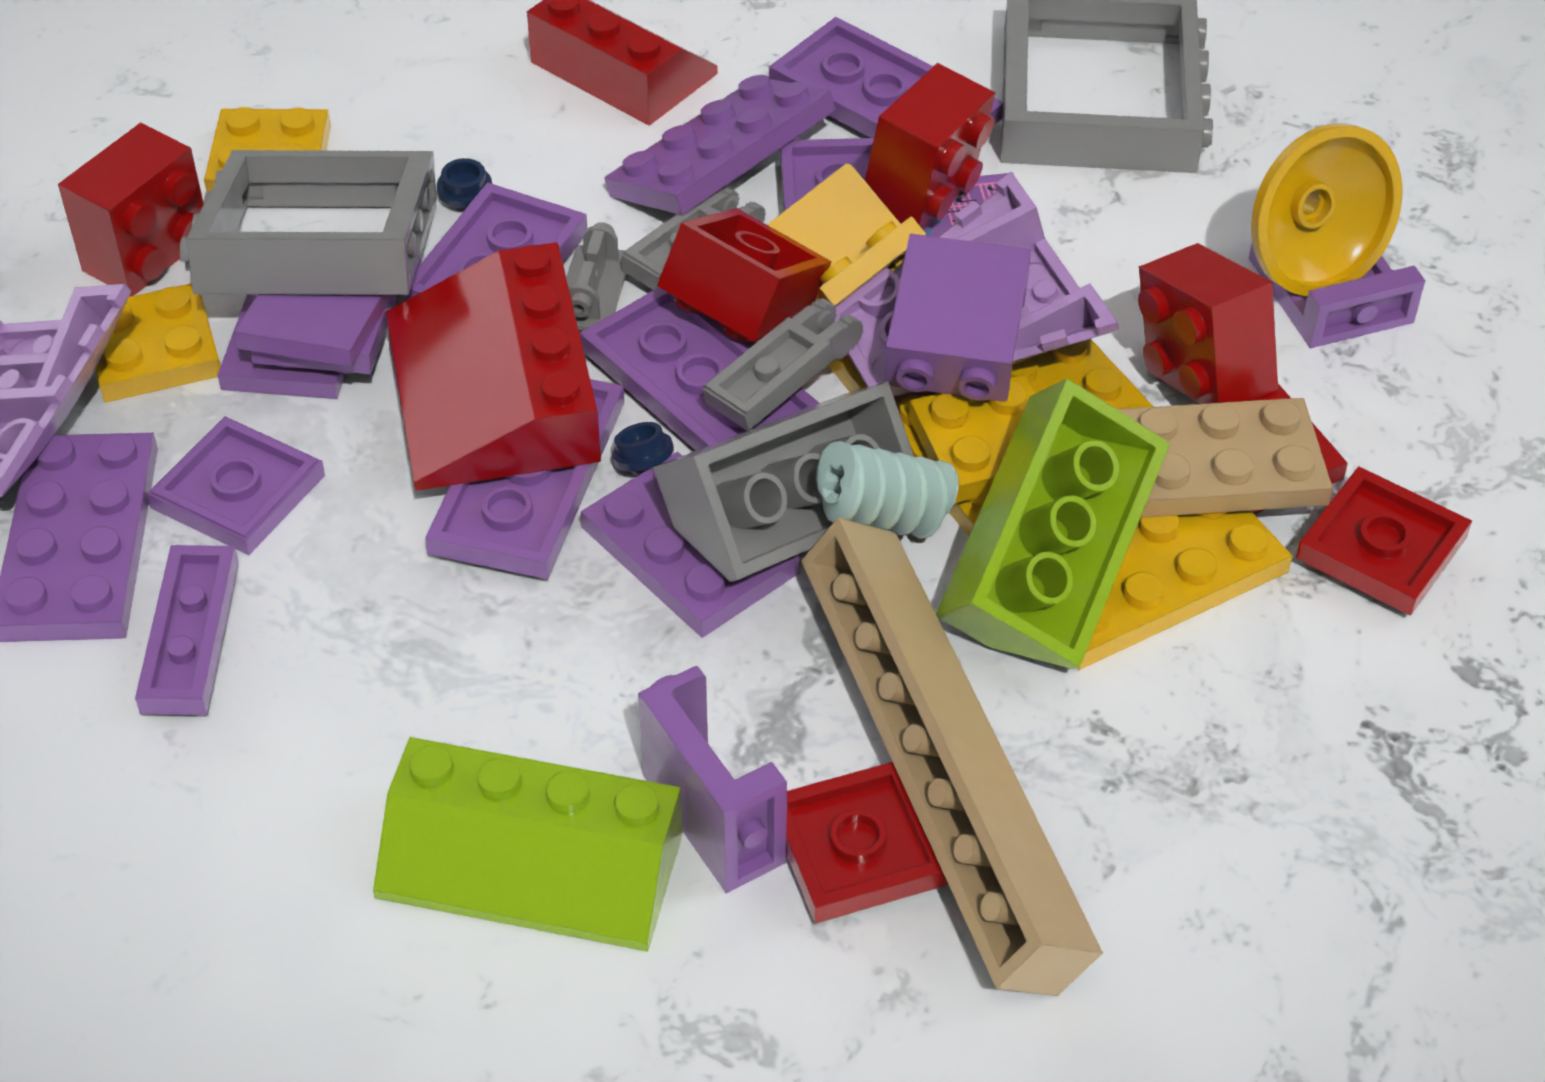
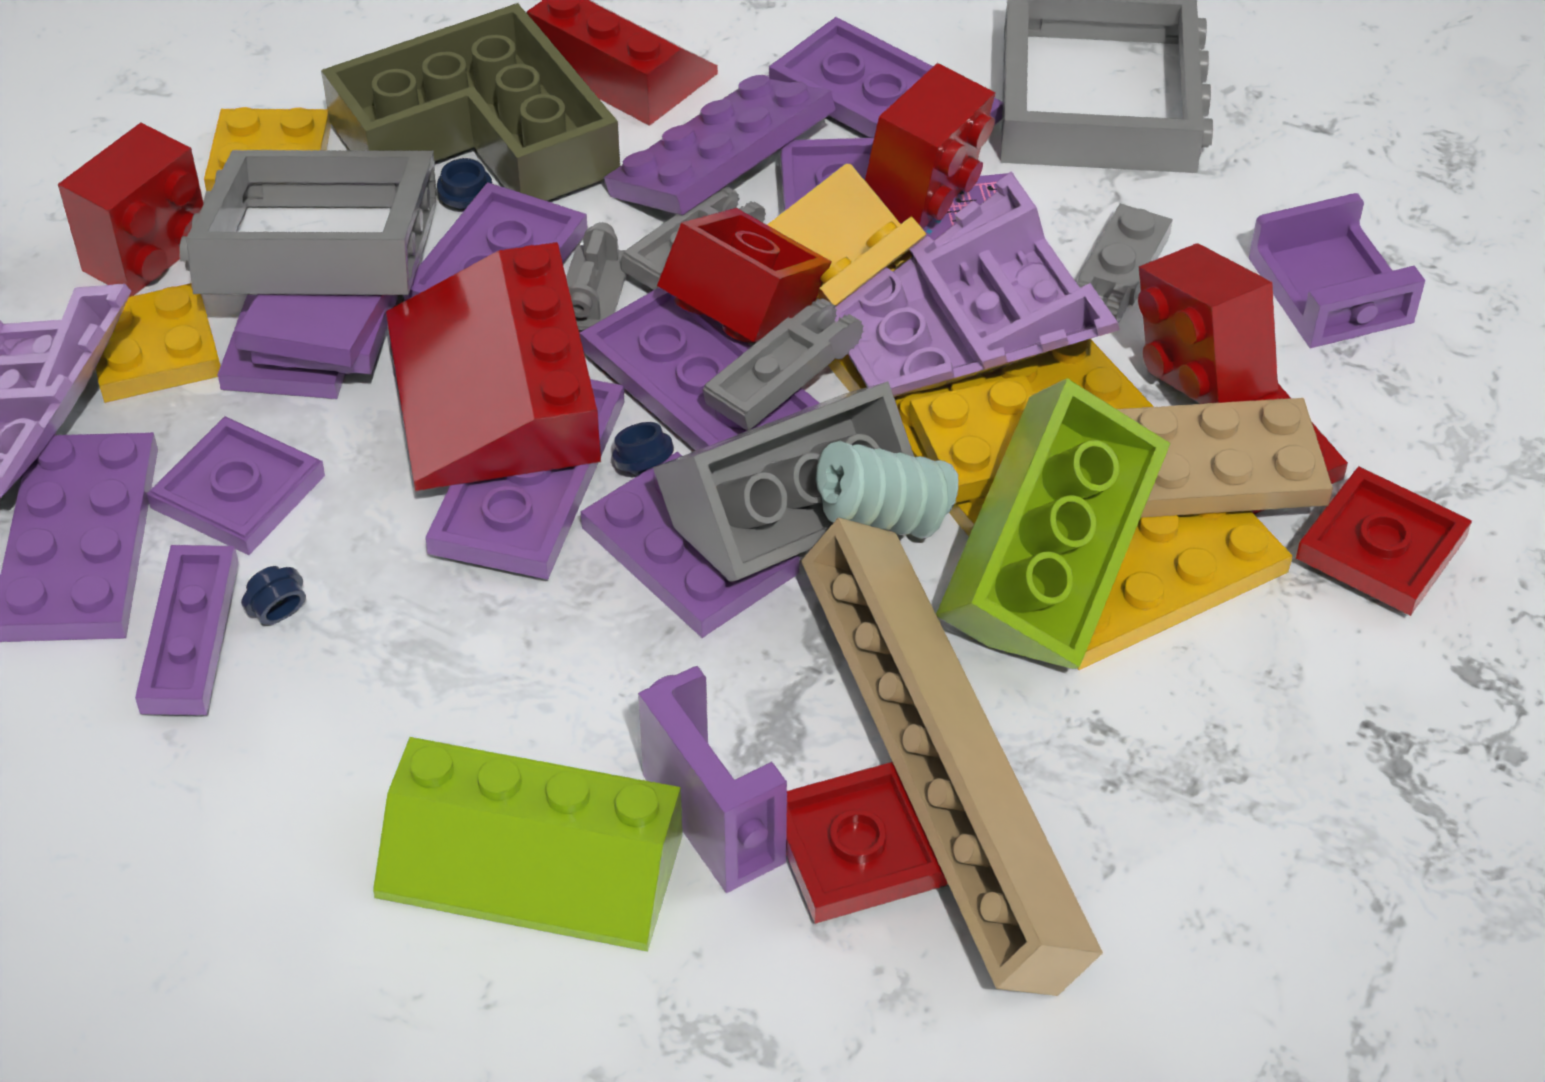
medium lavender panel [885,233,1031,401] -> none
yellow dish [1251,123,1403,297] -> none
none -> dark blue plate [241,566,306,625]
none -> olive brick [321,3,620,201]
none -> light grey hinge [1077,203,1173,323]

